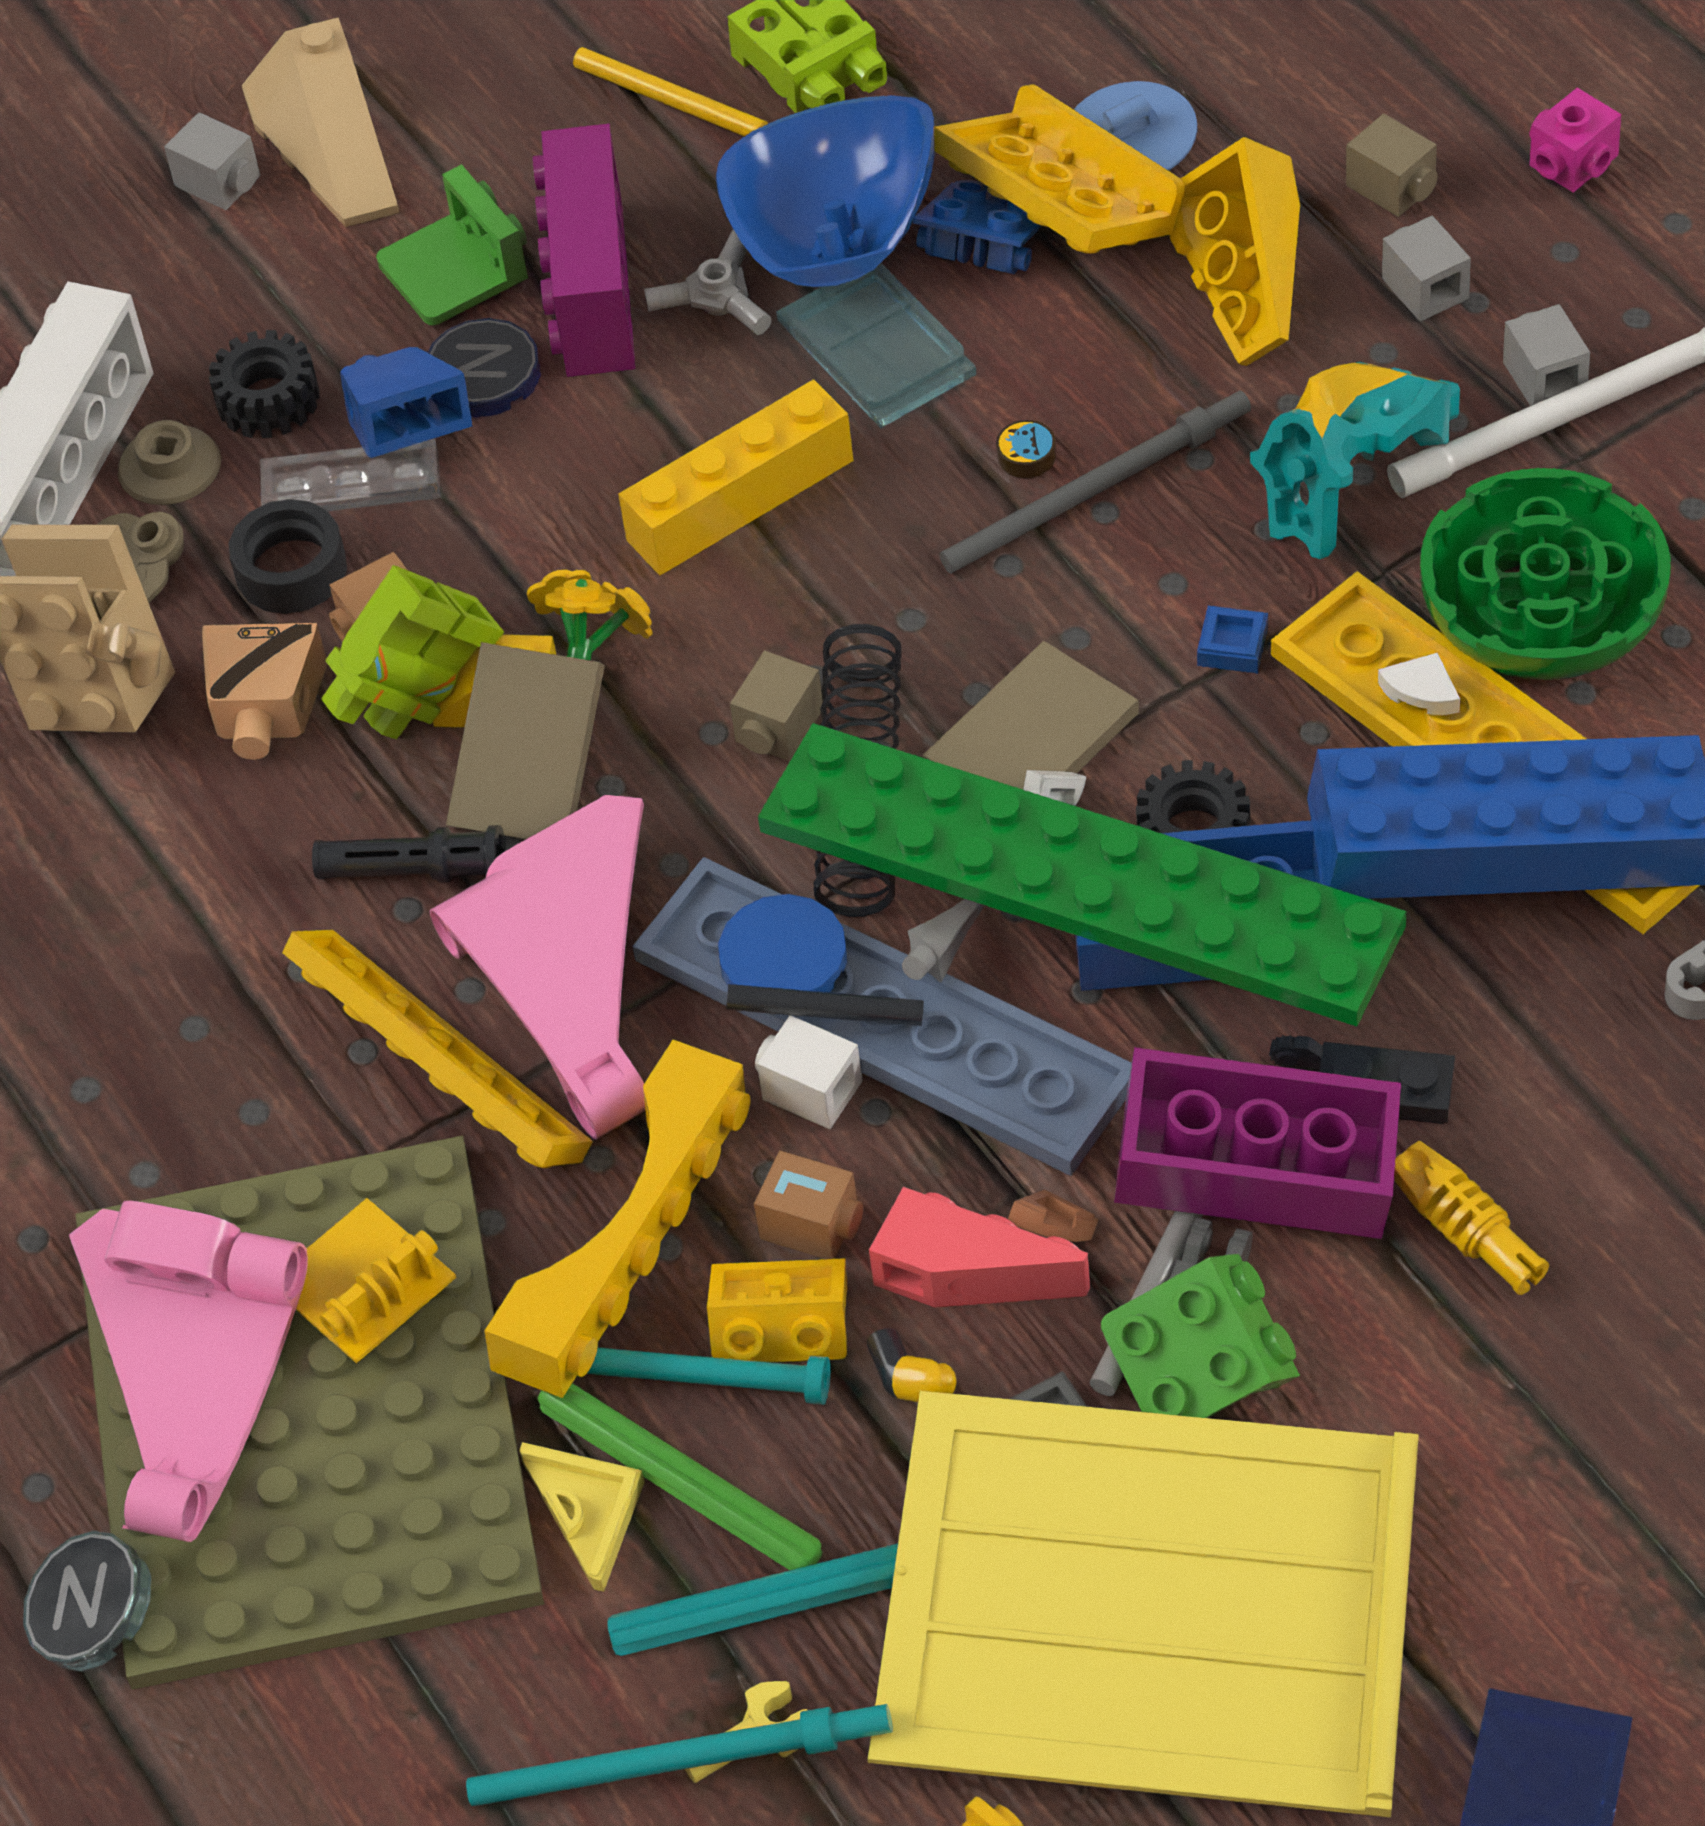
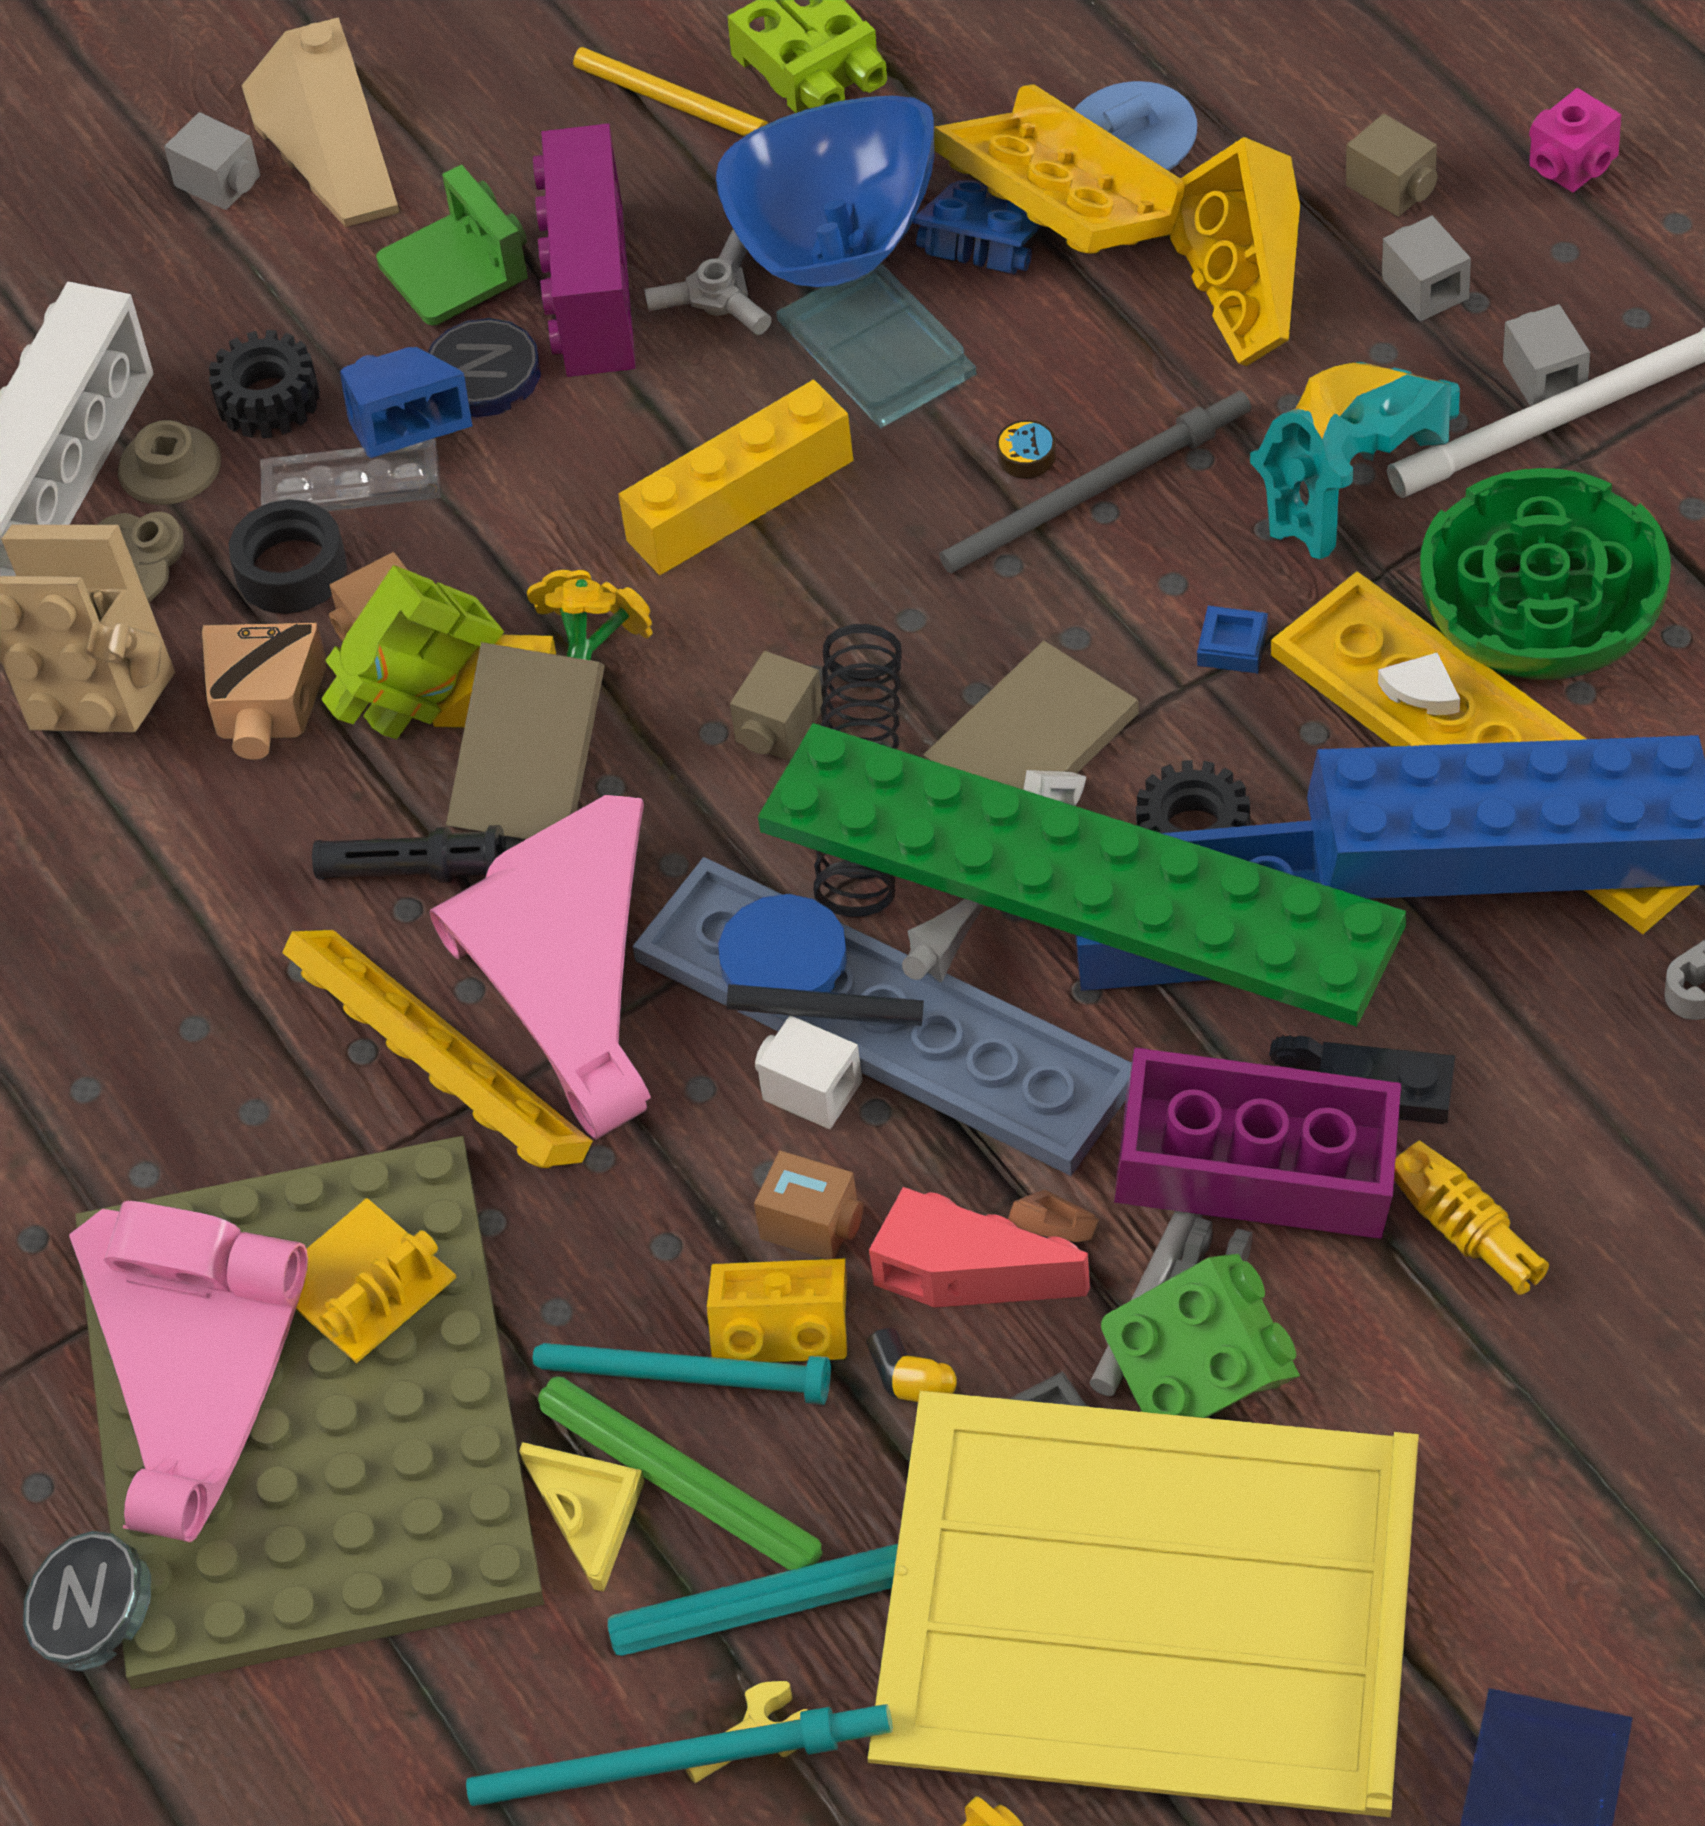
yellow arch [484,1040,751,1398] -> none

